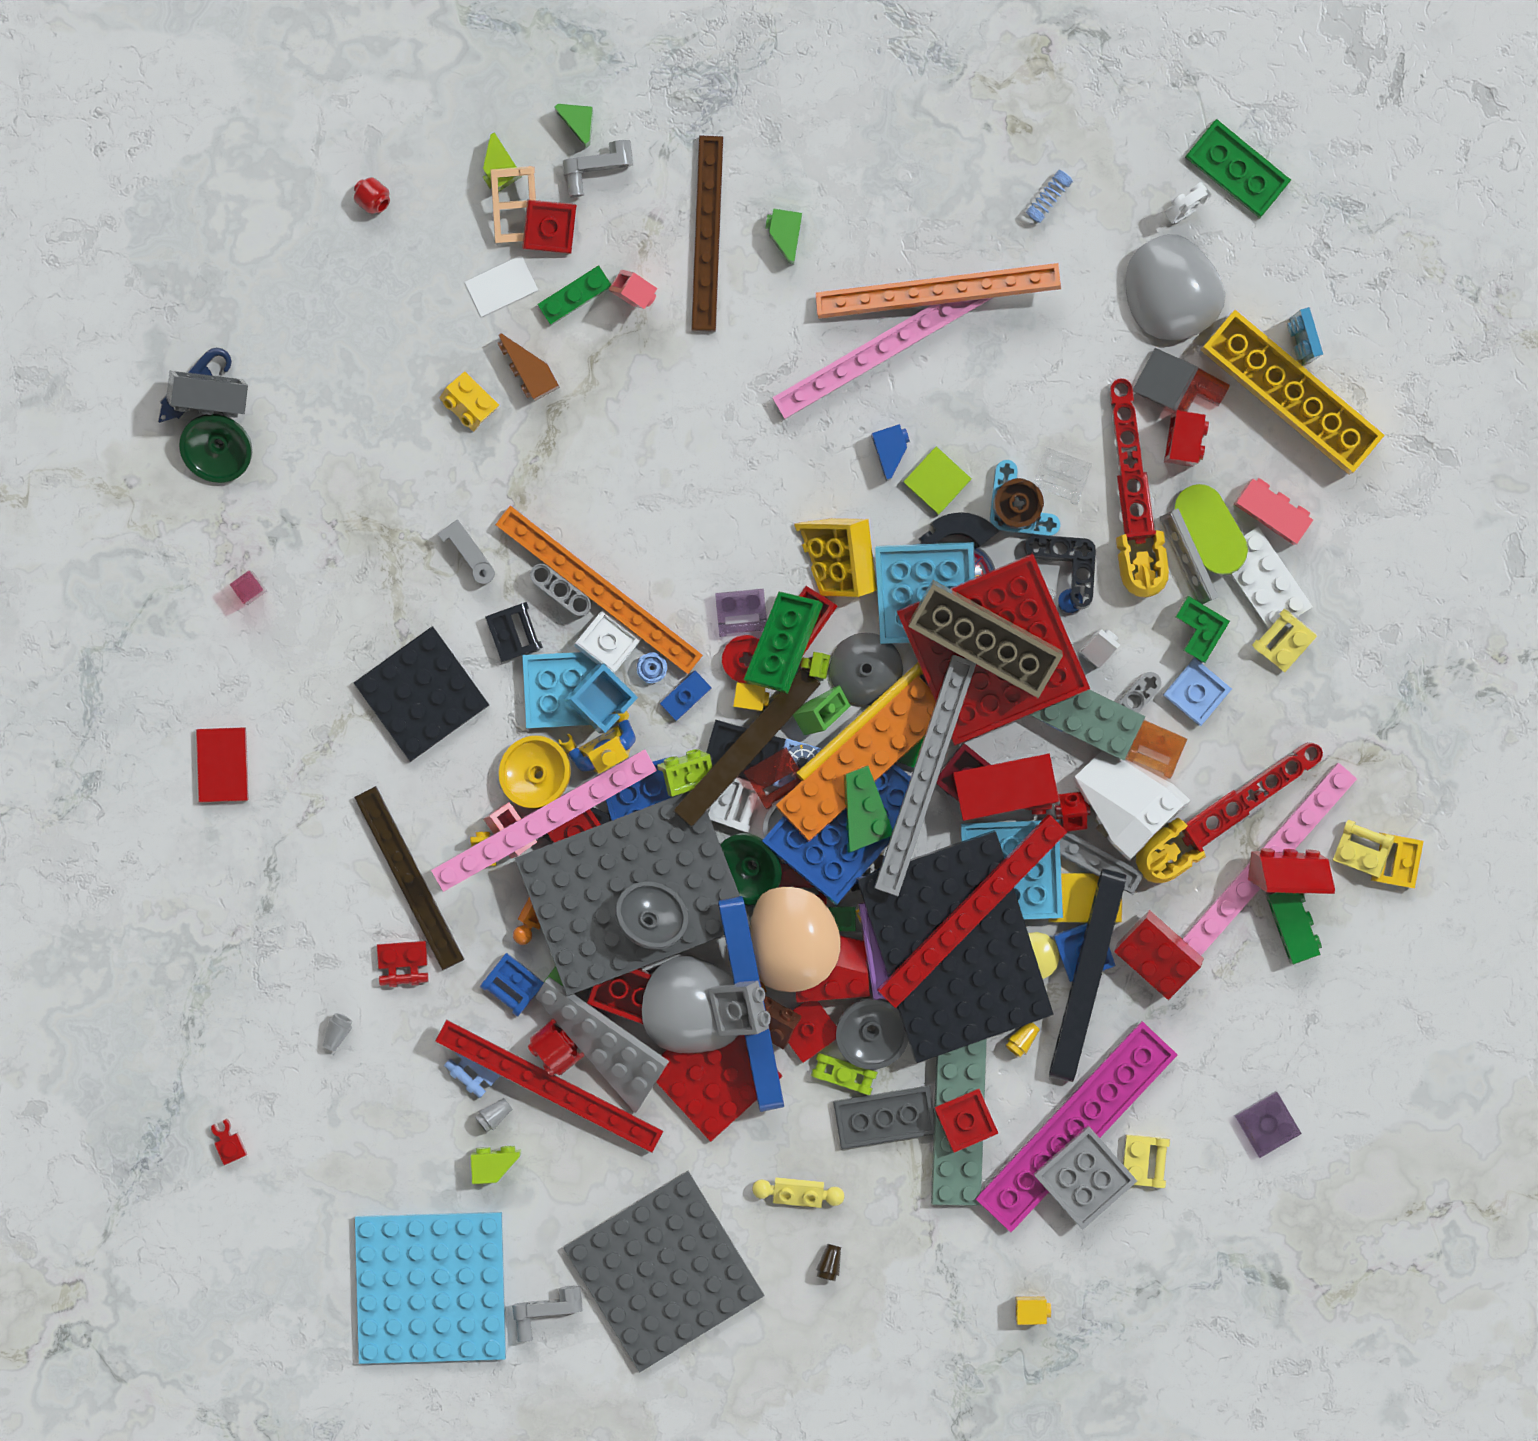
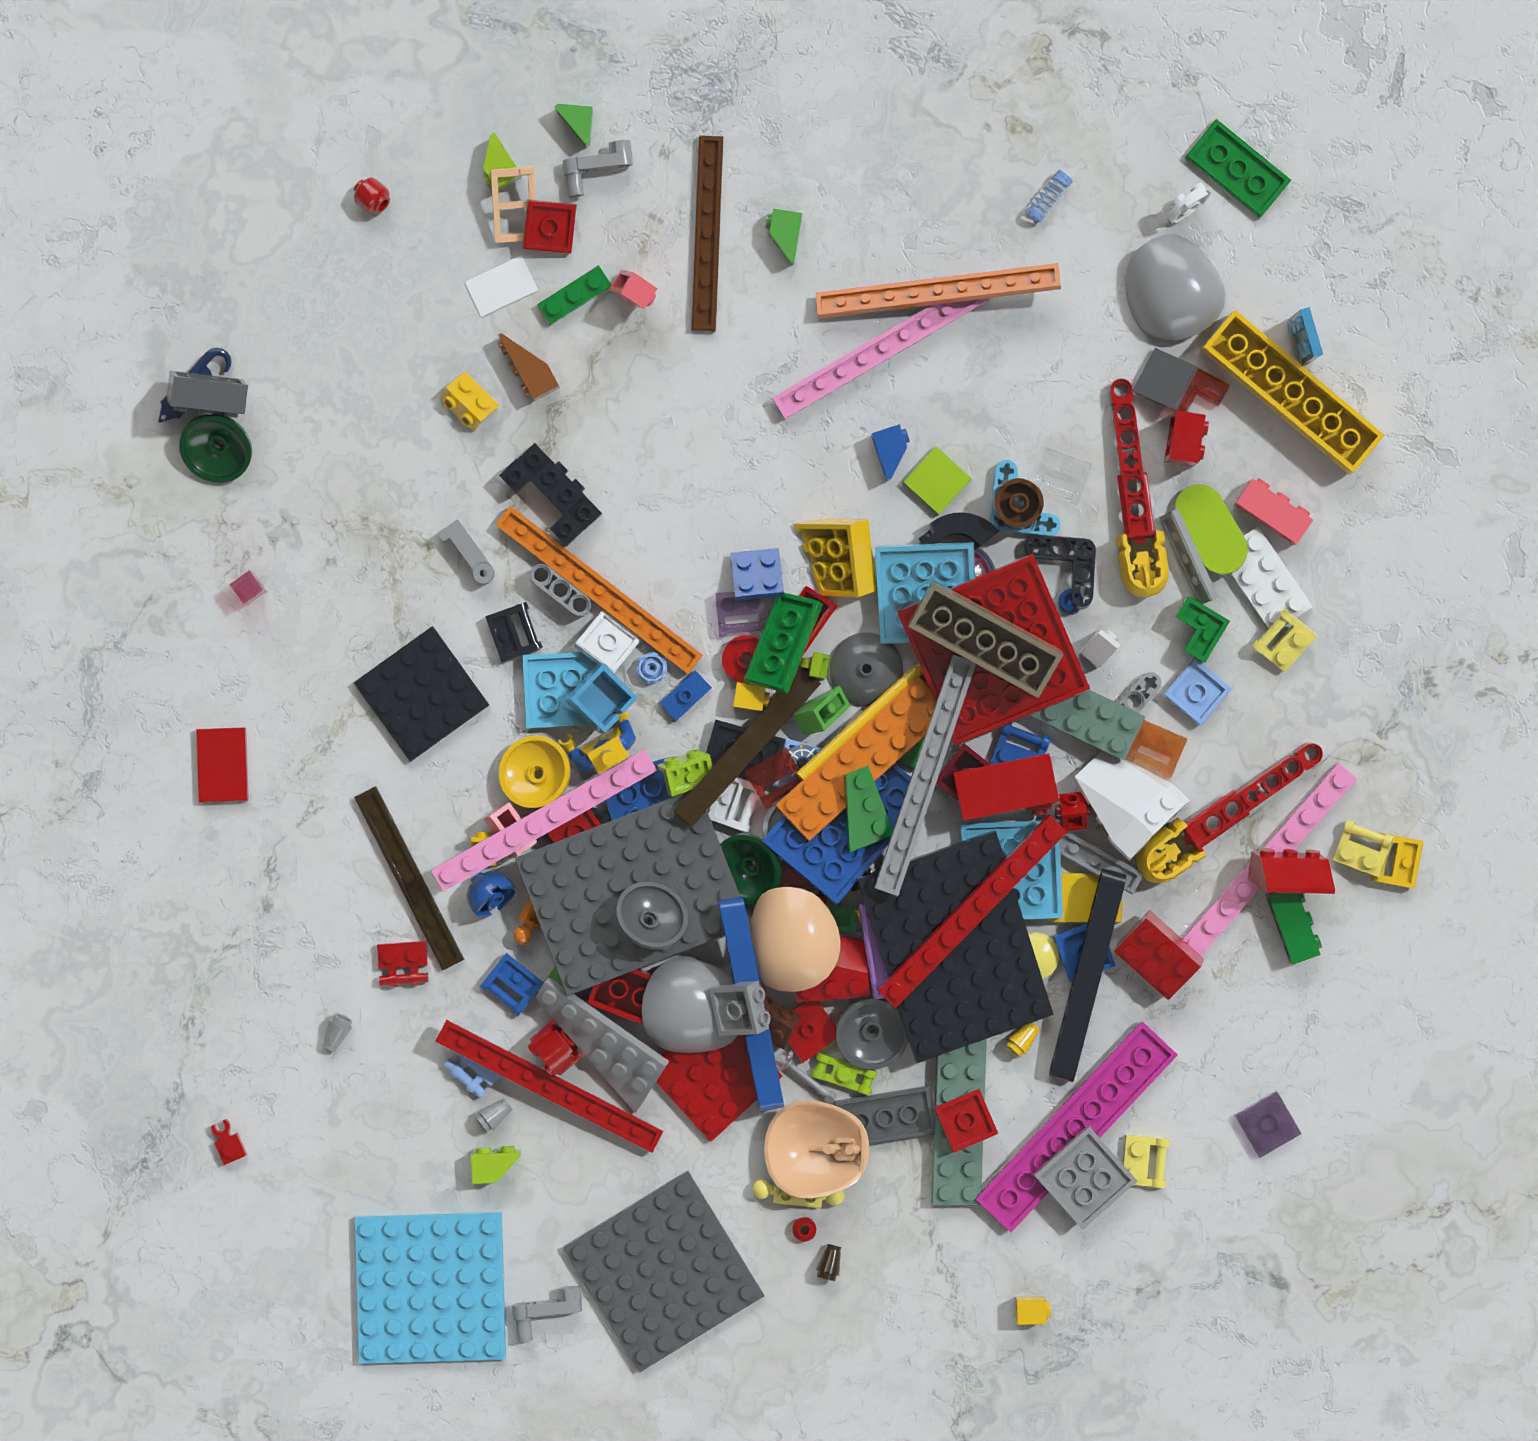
none -> blue cylinder [466,871,516,919]
none -> black bracket [499,443,602,547]
none -> plate [730,548,784,601]
none -> light nougat piece [764,1101,869,1198]
none -> light grey piece [776,1050,836,1104]
none -> red plate [792,1217,817,1242]
none -> blue plate [990,723,1051,764]

